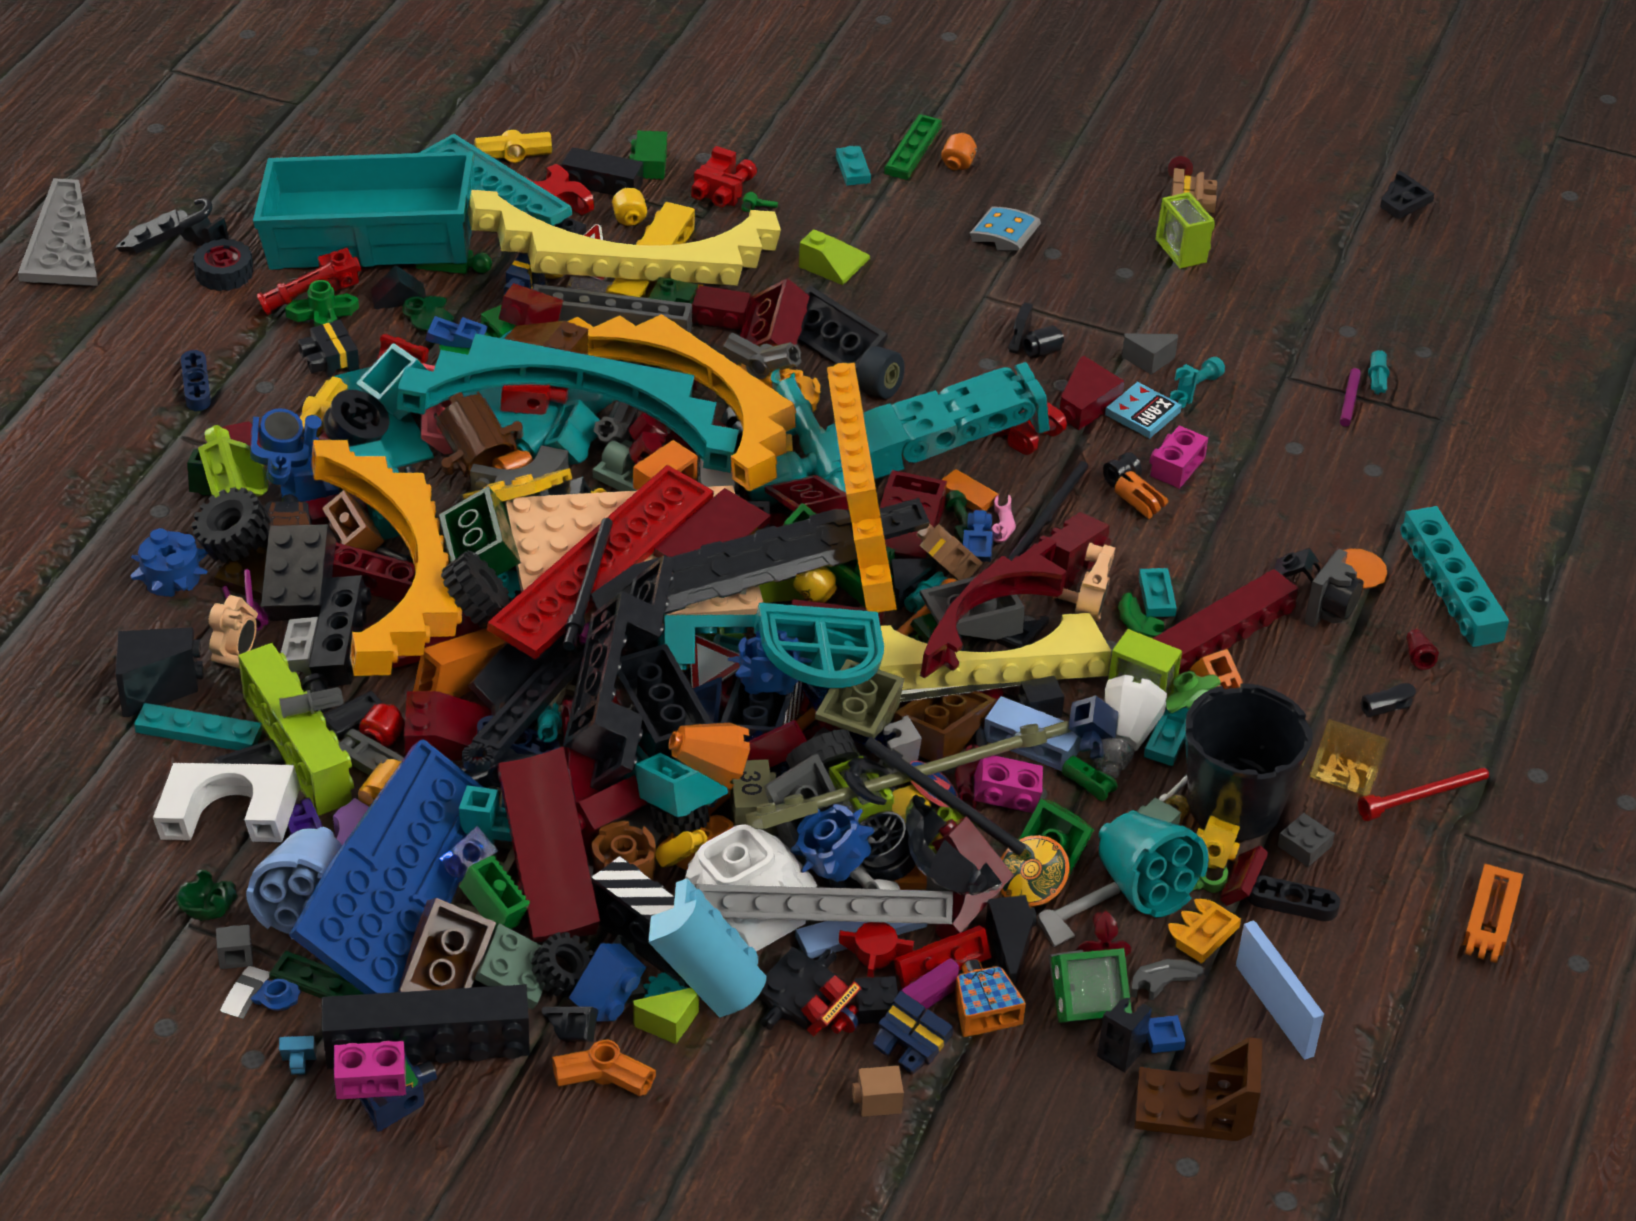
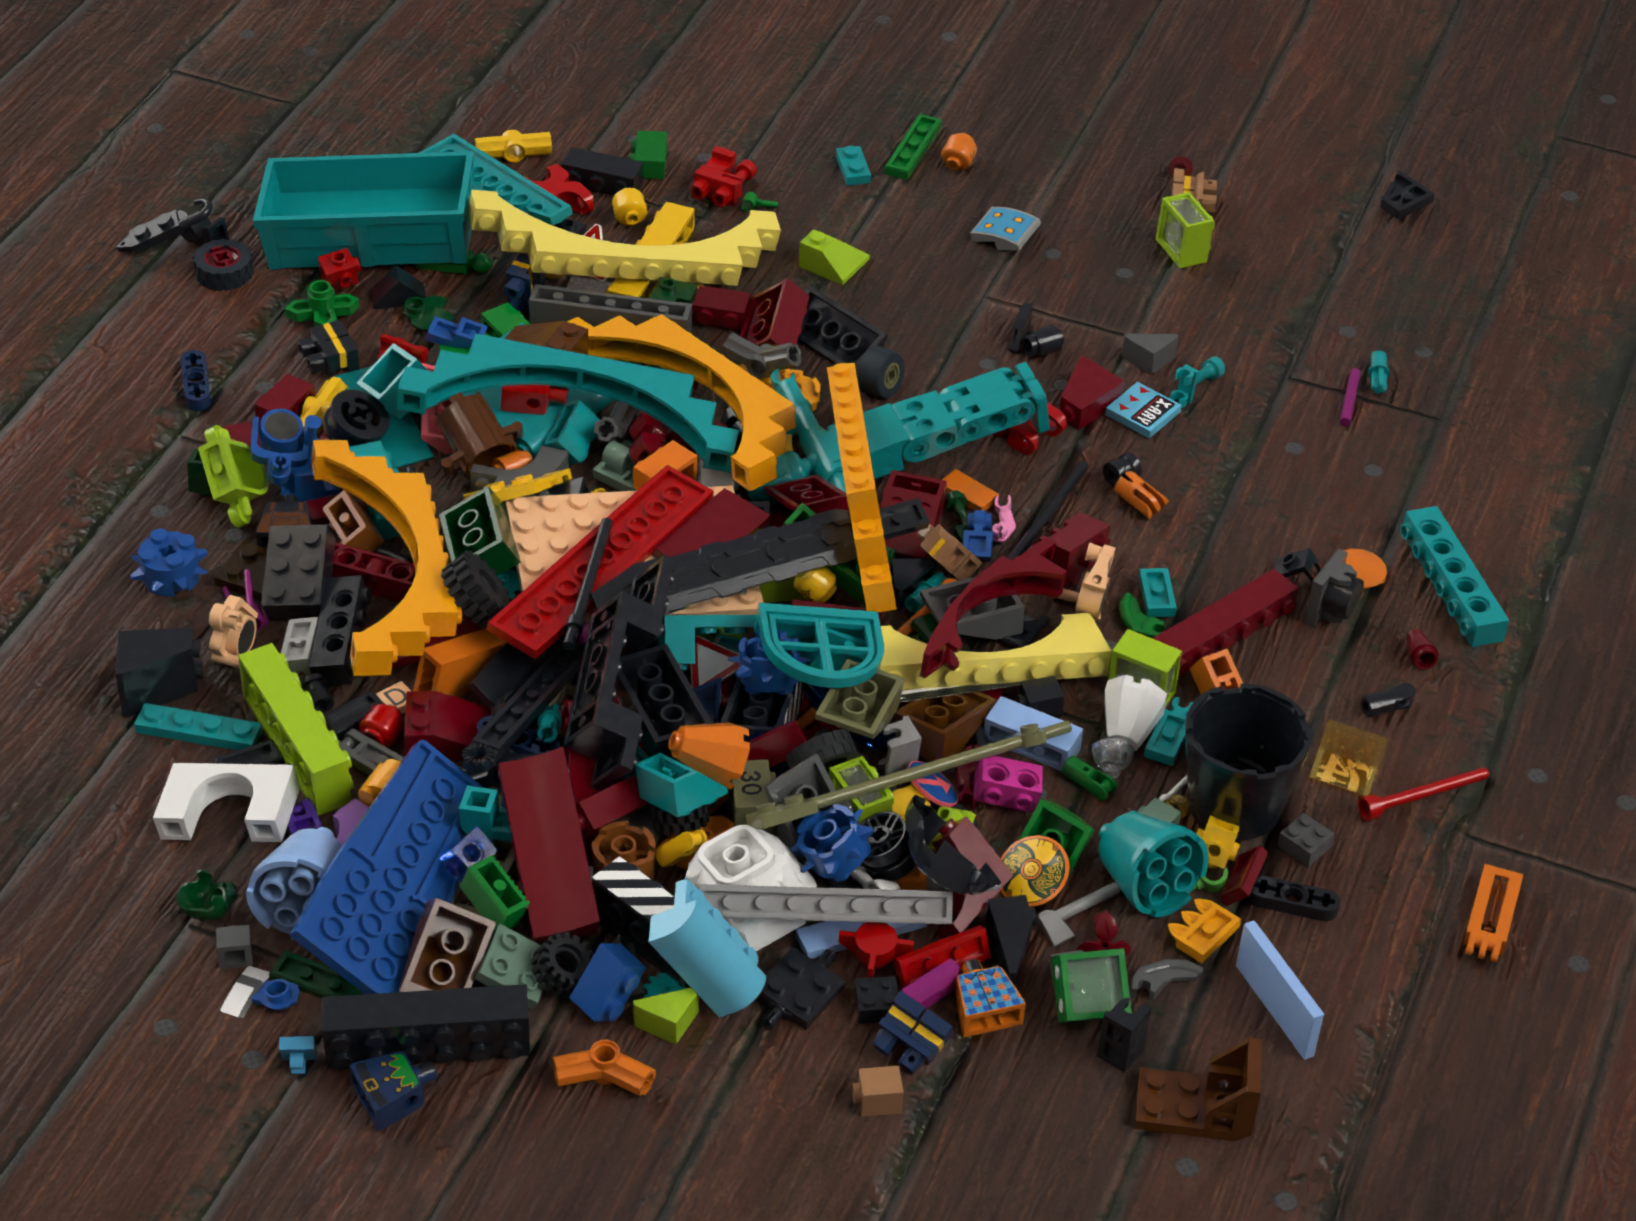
light grey wing [18,178,98,286] -> none
black tyre [192,487,271,562] -> none
red pin [257,262,338,315] -> none
dark grey axle [279,687,343,718] -> none
dark pink brick [334,1041,406,1099] -> none
dark red slope [499,283,564,326] -> none
black tile [542,1006,598,1042] -> none
red hips [801,975,861,1037] -> none
black piece [844,757,891,805] -> none
black bar [863,736,1026,856] -> none
dark blue brick [1068,696,1119,759] -> none
blue plate [1147,1015,1186,1053] -> none
dark pink brick [1149,425,1208,489] -> none
bright green plate [1166,671,1221,713] -> none
none -> dark red brick [254,374,315,426]
none -> light nougat tile [376,681,411,714]

